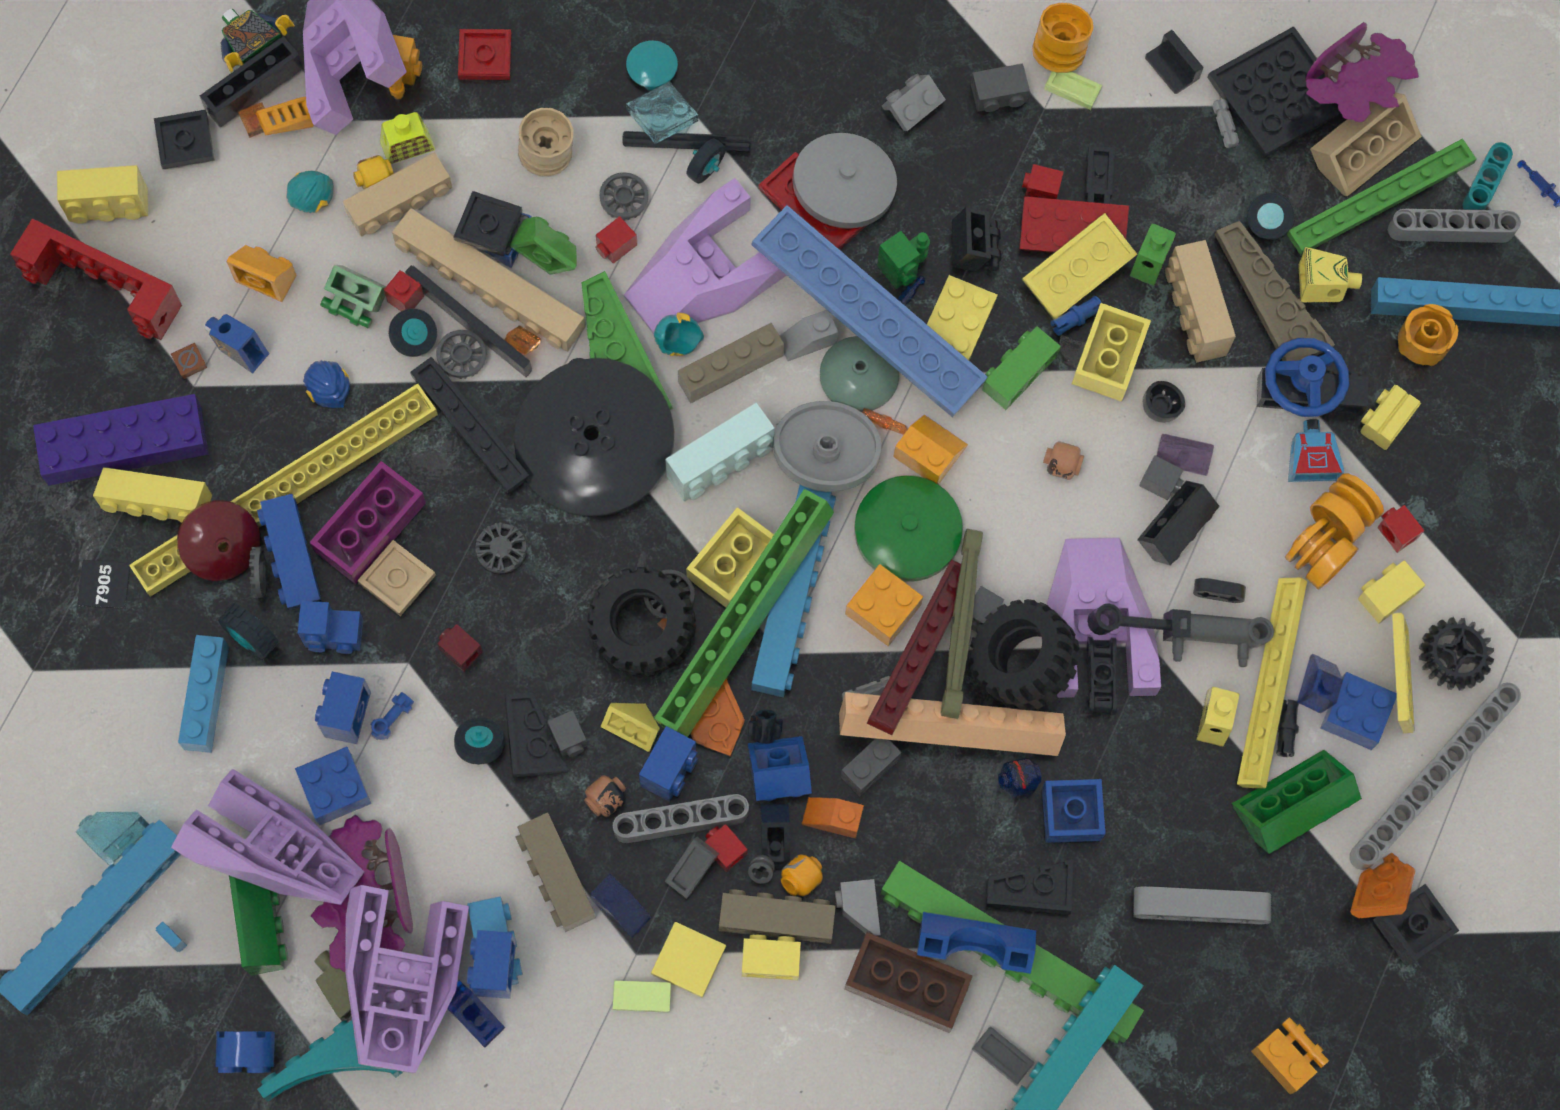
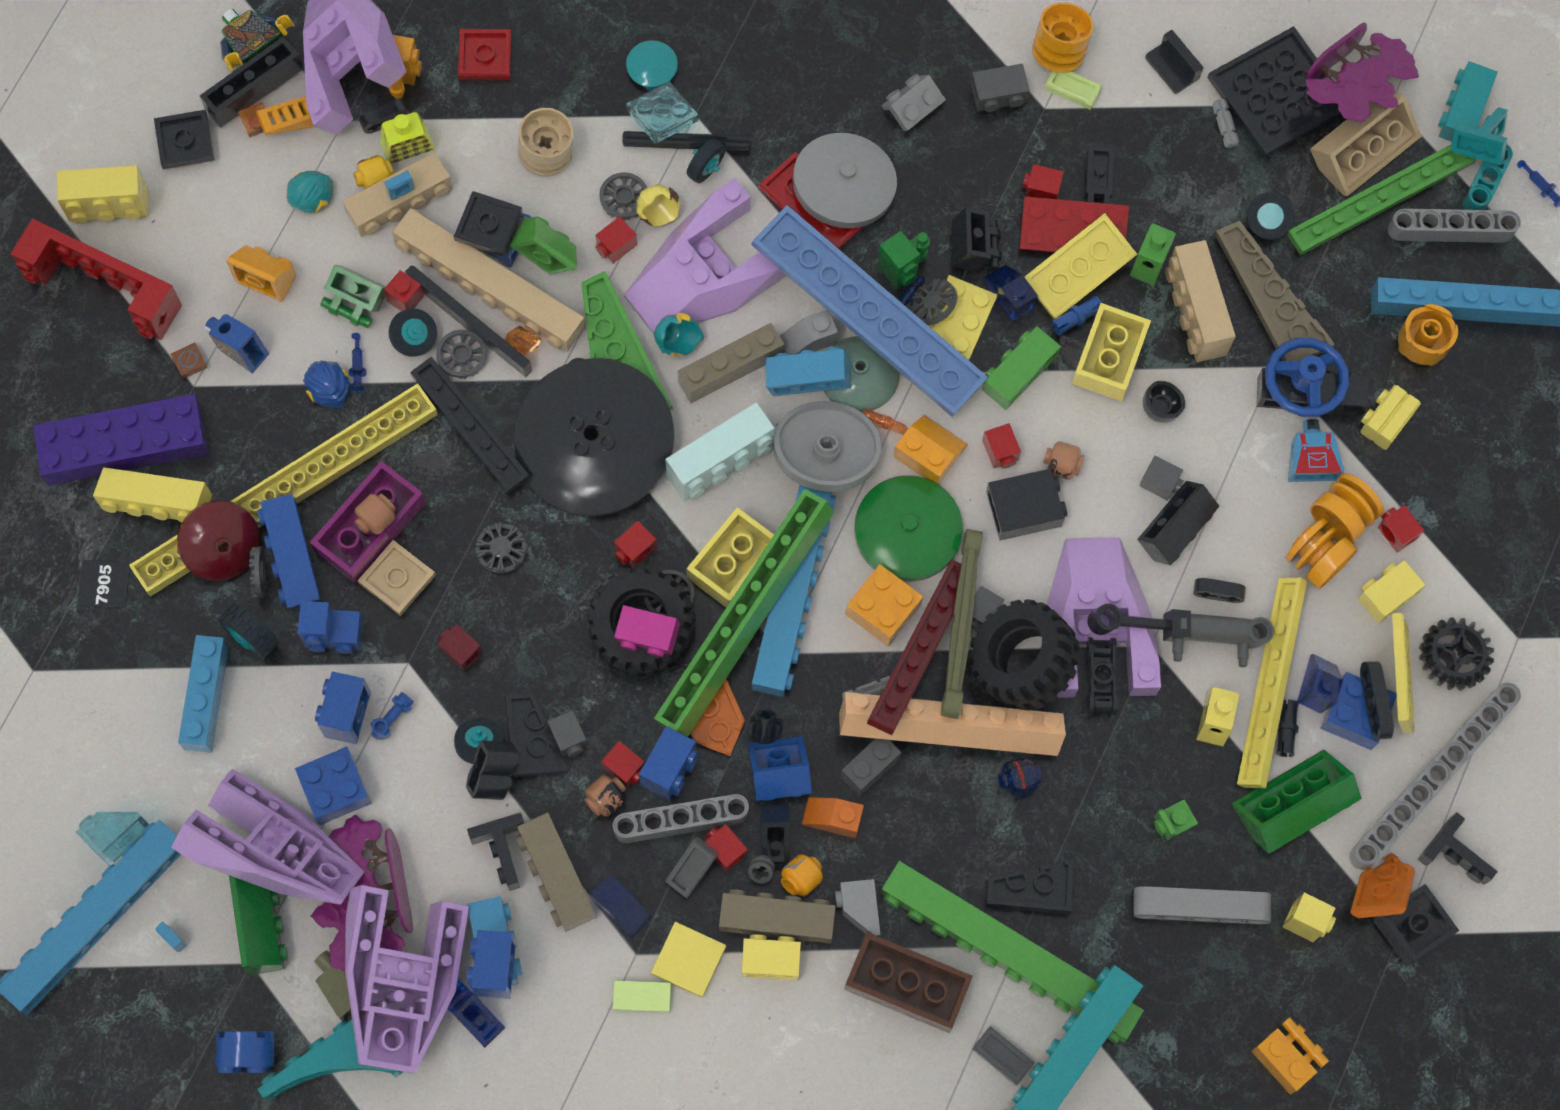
light yellow slope [601,703,660,752] -> none
blue arch [917,912,1036,974] -> none
blue brick [1042,779,1105,843] -> none
clear purple slope [1156,434,1214,476] -> none
light yellow torso [1299,247,1362,302] -> none
none -> clear blue piece [348,333,367,392]
none -> nougat head [354,494,396,534]
none -> black beam [359,99,409,134]
none -> dark azure tile [384,170,415,200]
none -> black brick [466,741,520,800]
none -> black bracket [467,812,524,891]
none -> red brick [601,741,645,789]
none -> red brick [614,521,657,569]
none -> dark pink brick [614,605,680,658]
none -> light yellow hair [636,184,680,227]
none -> dark azure brick [766,347,851,396]
none -> dark grey wheel [910,278,958,325]
none -> red brick [982,423,1021,469]
none -> clear blue slope [983,265,1038,320]
none -> black brick [986,468,1067,540]
none -> bright green bracket [1154,800,1198,841]
none -> light yellow brick [1282,893,1336,942]
none -> black beam [1360,661,1394,740]
none -> black bracket [1417,812,1498,885]
none -> teal brick [1438,61,1498,142]
none -> teal bracket [1451,107,1508,165]

